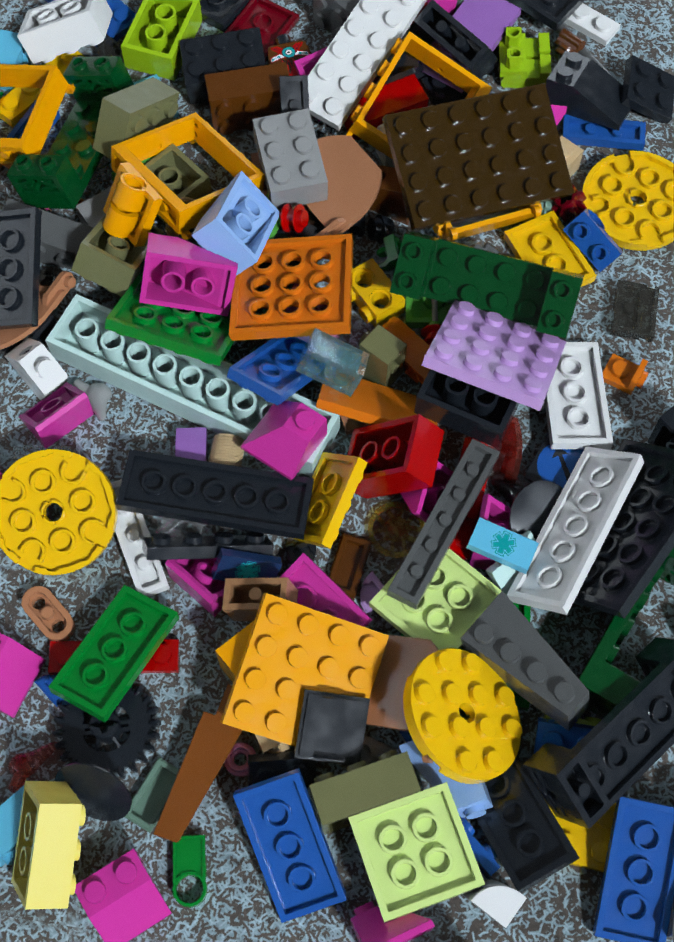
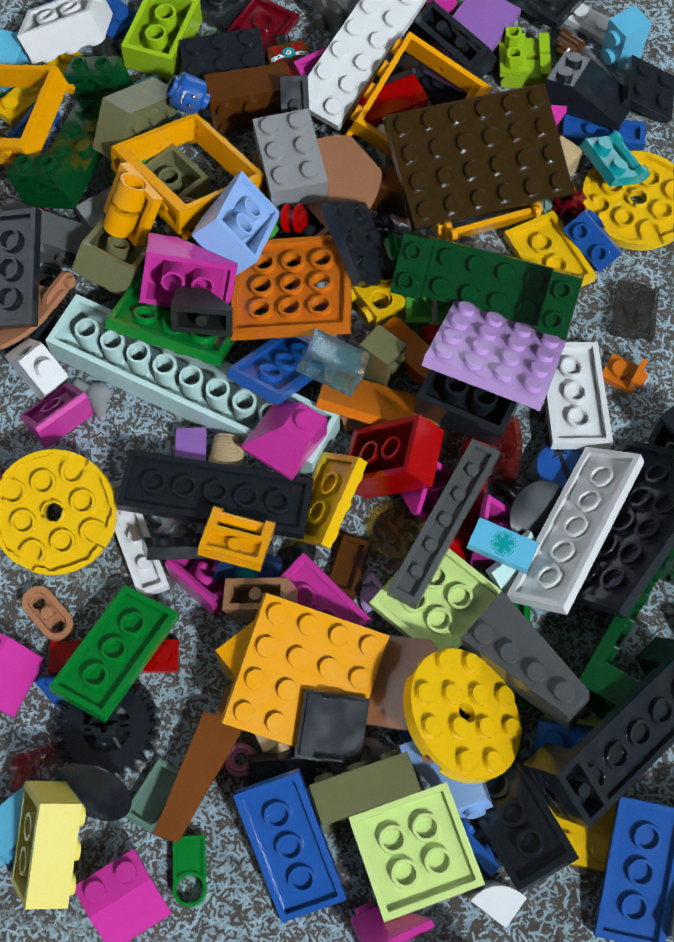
none -> blue head [166,72,210,115]
none -> pearl dark grey slope [171,286,233,337]
none -> light orange plate [197,506,276,572]
none -> black plate [320,201,395,287]
none -> teal plate [580,131,650,187]
none -> medium azure brick [600,5,652,71]

